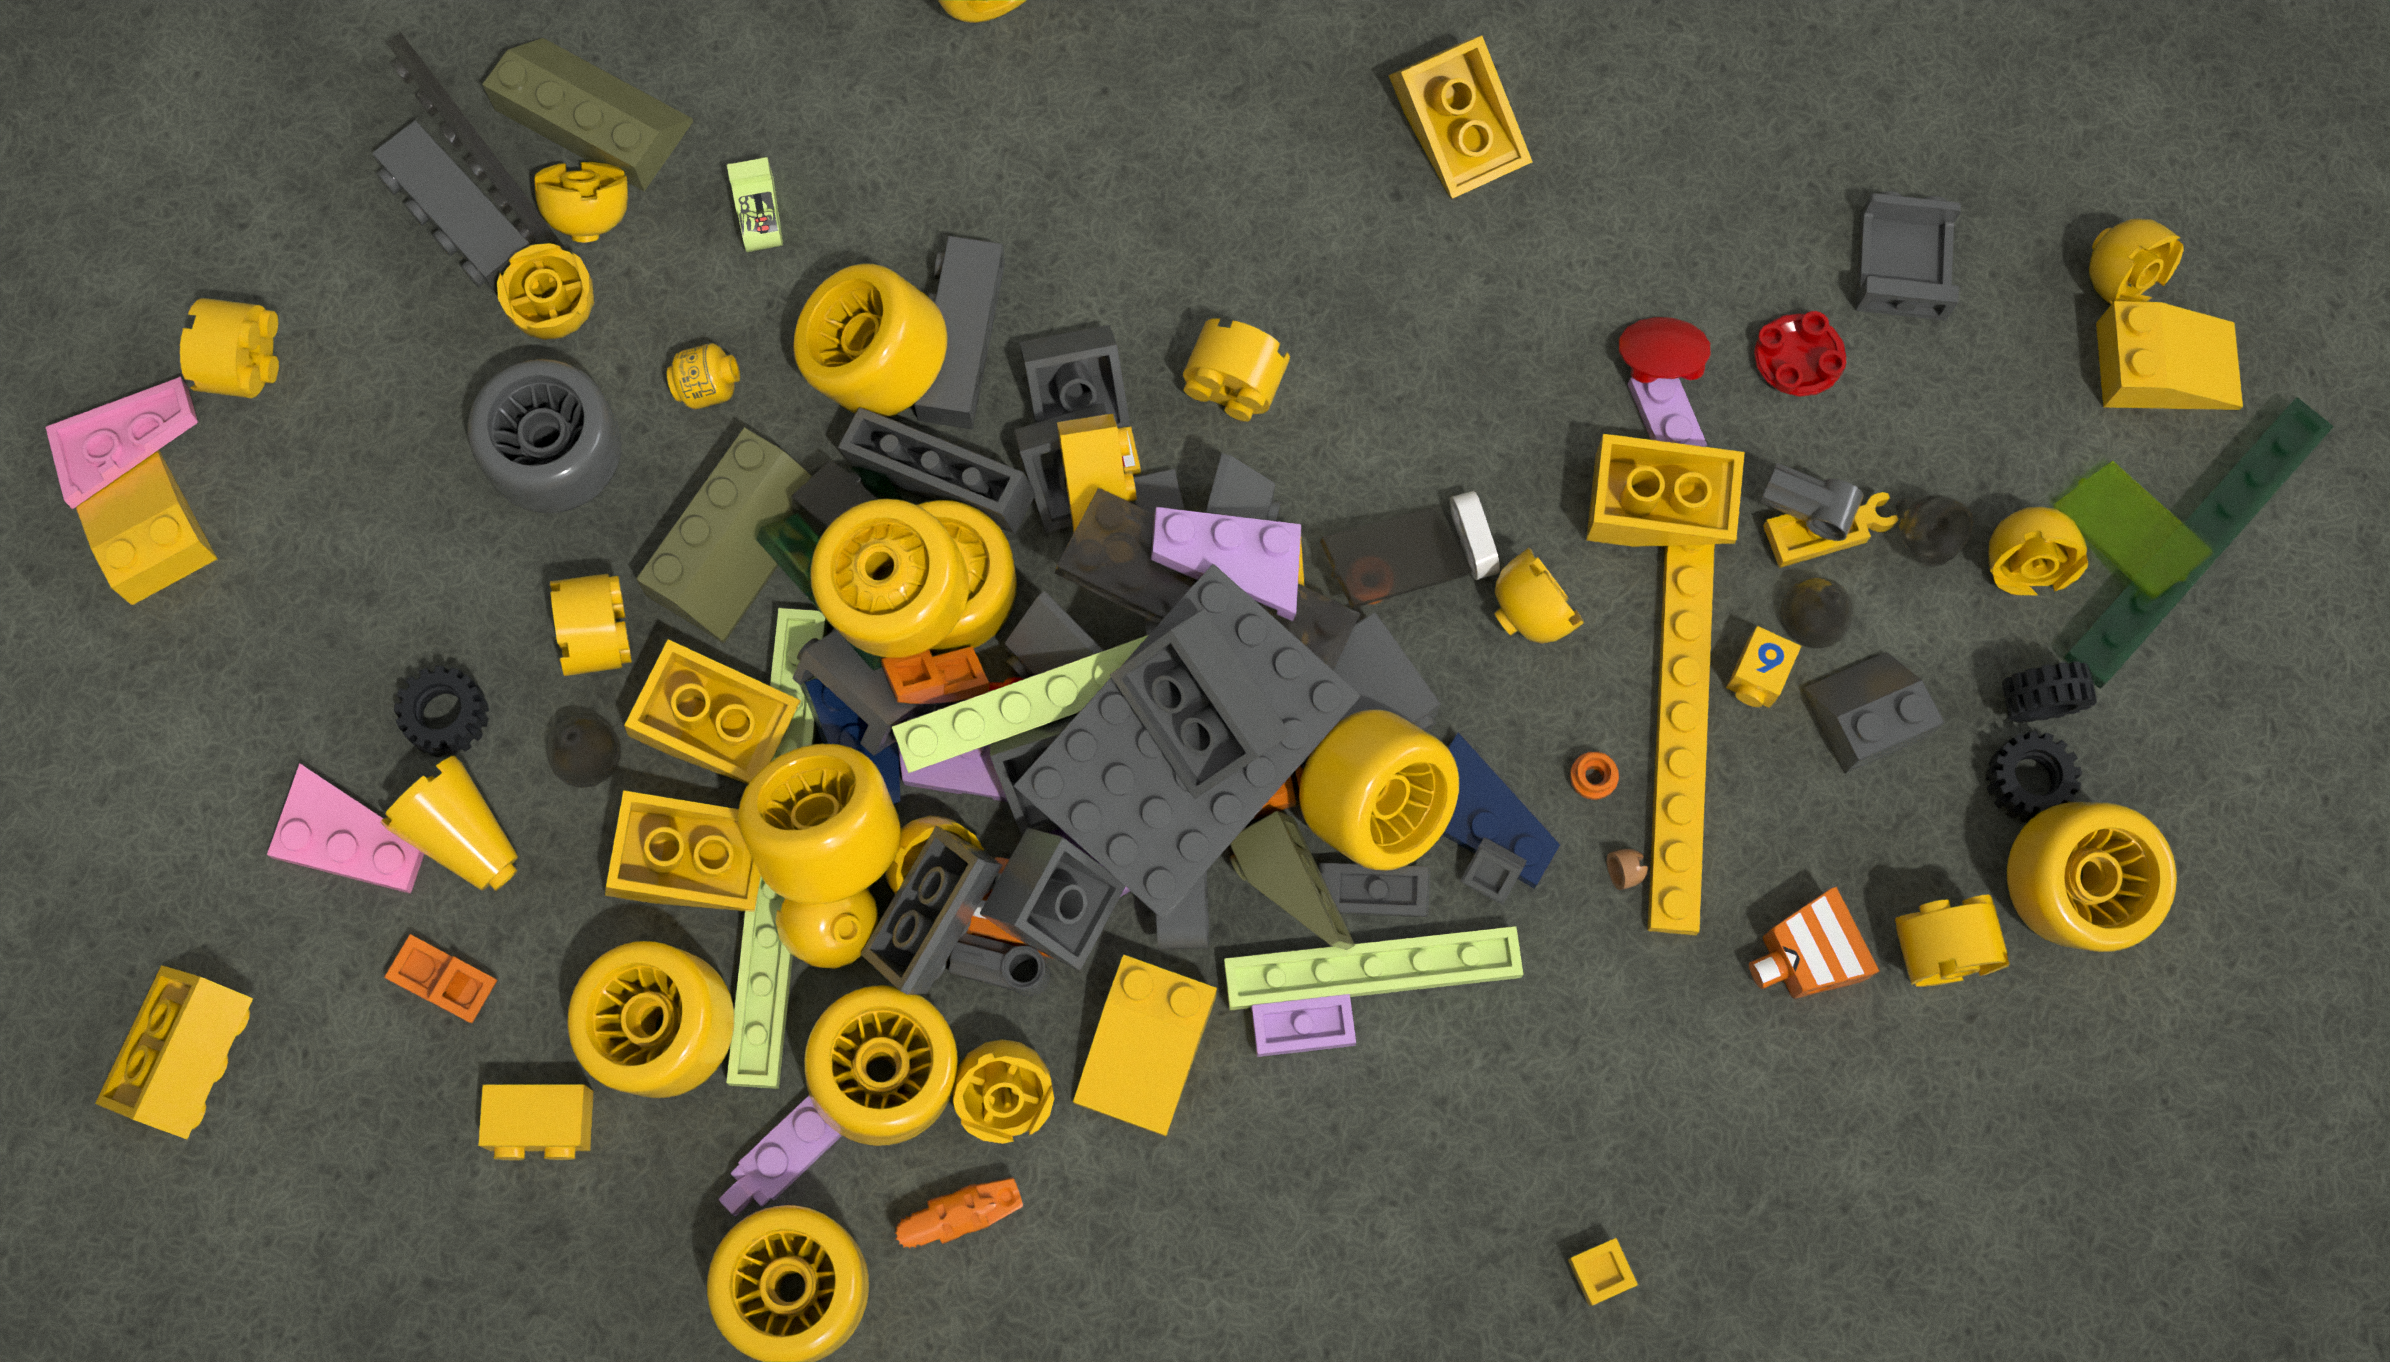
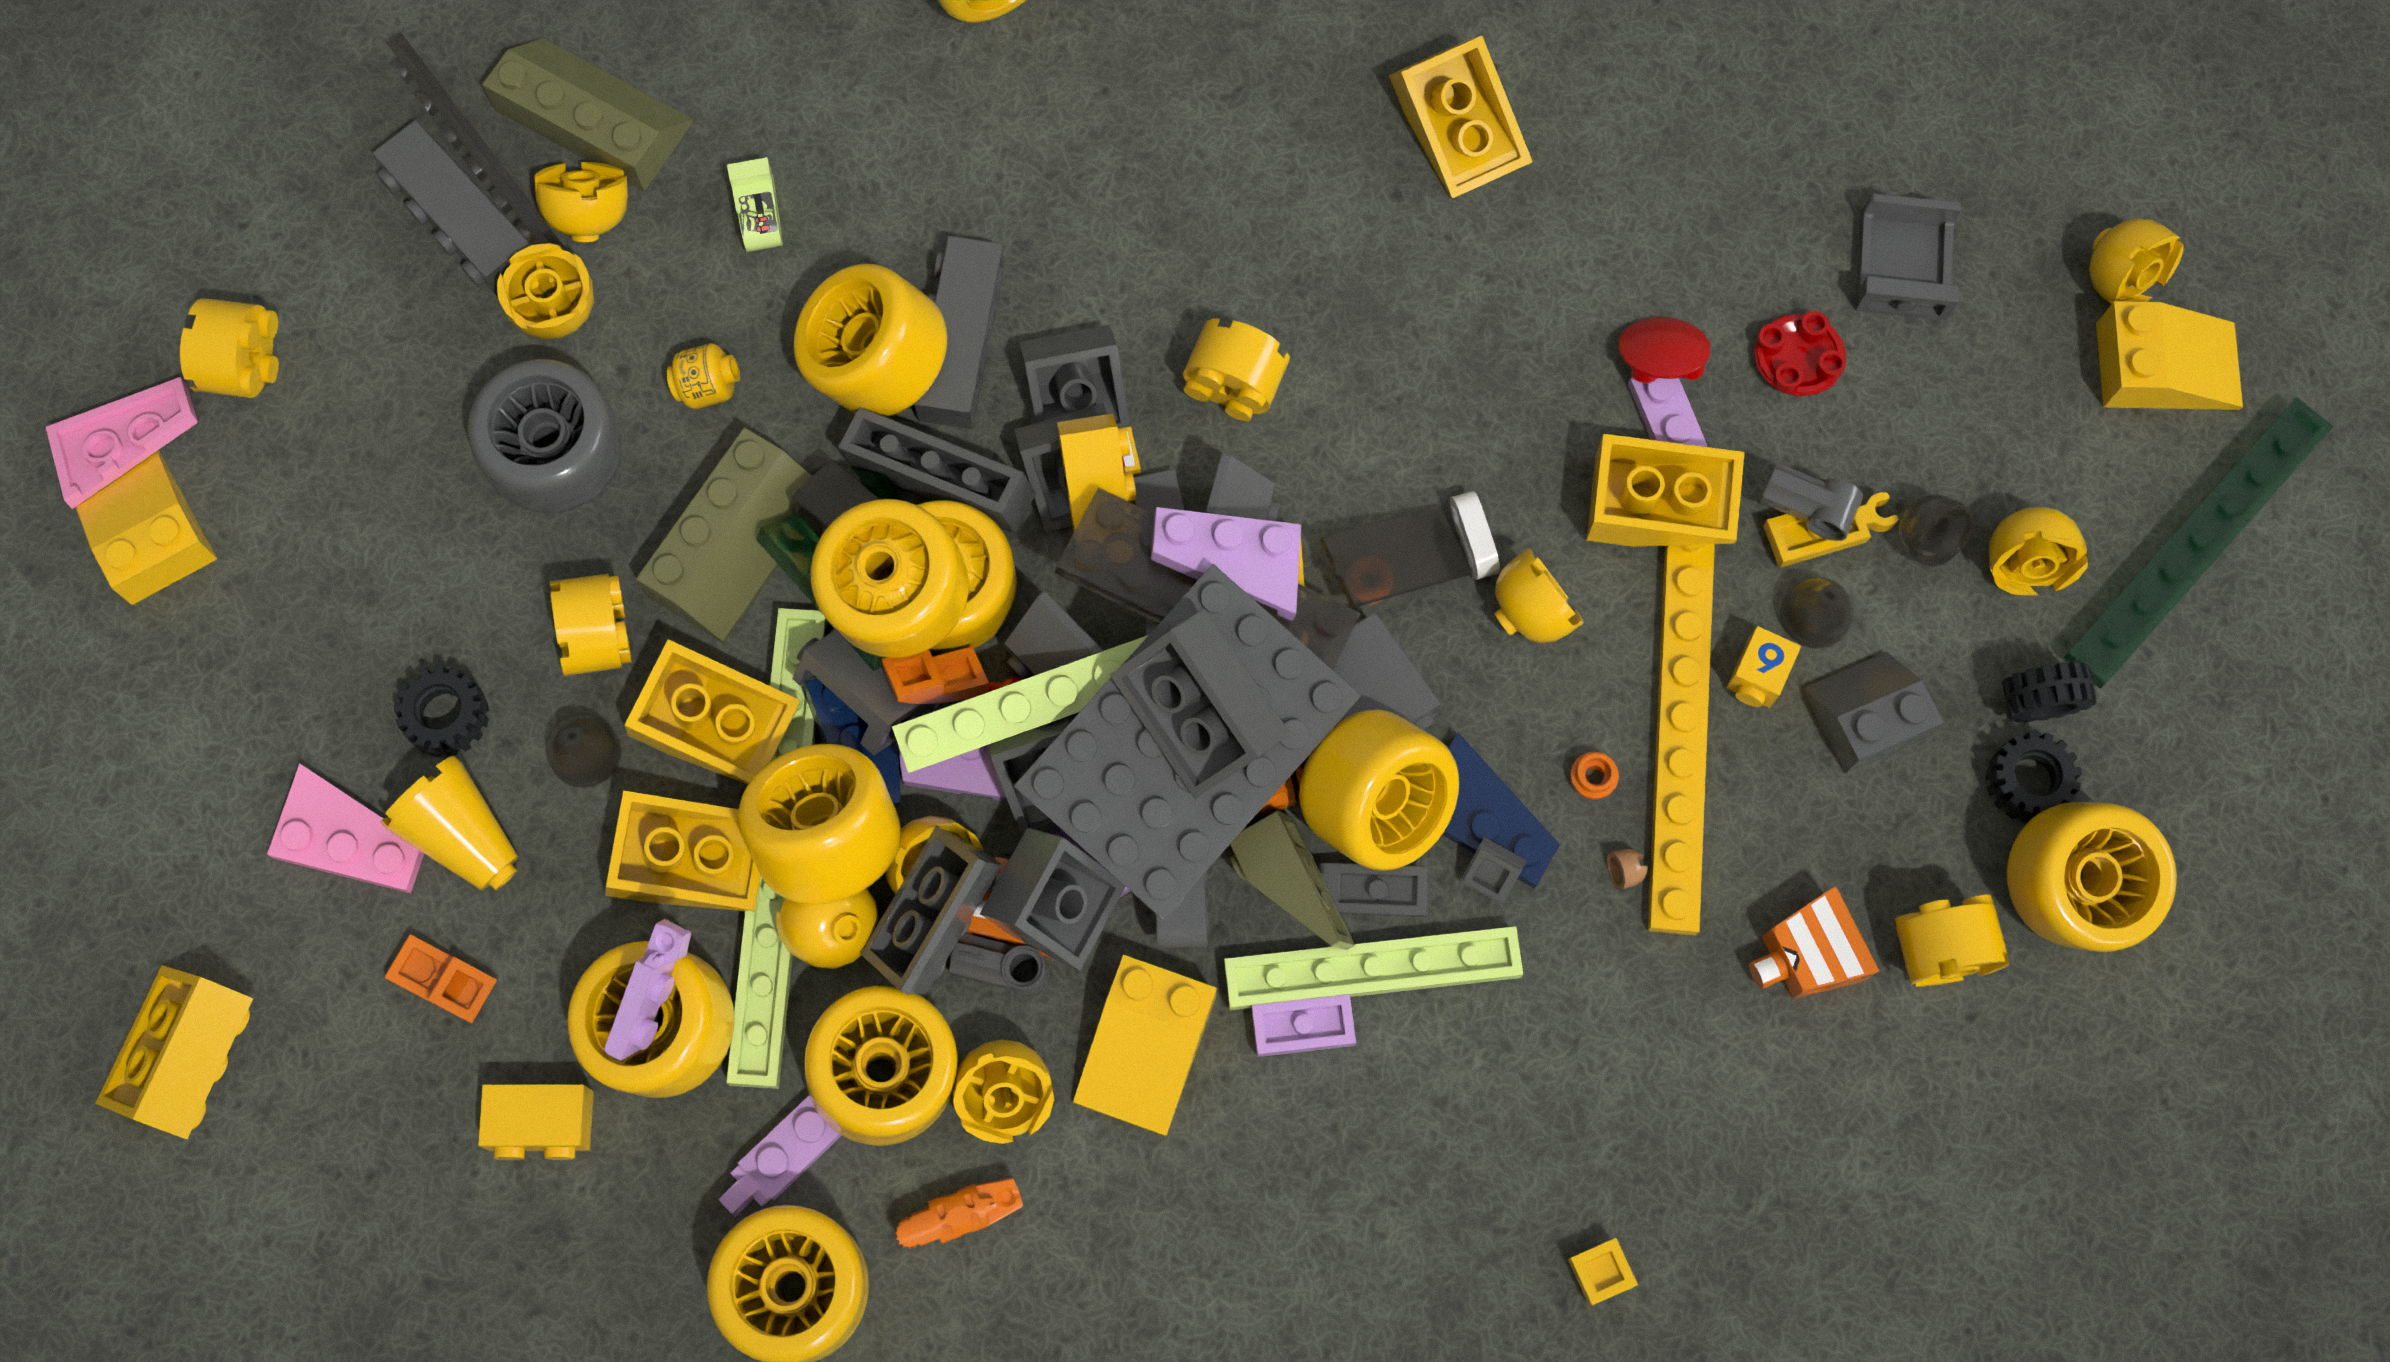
clear neon green piece [2054,461,2213,600] -> none
none -> lavender hinge [604,919,691,1061]

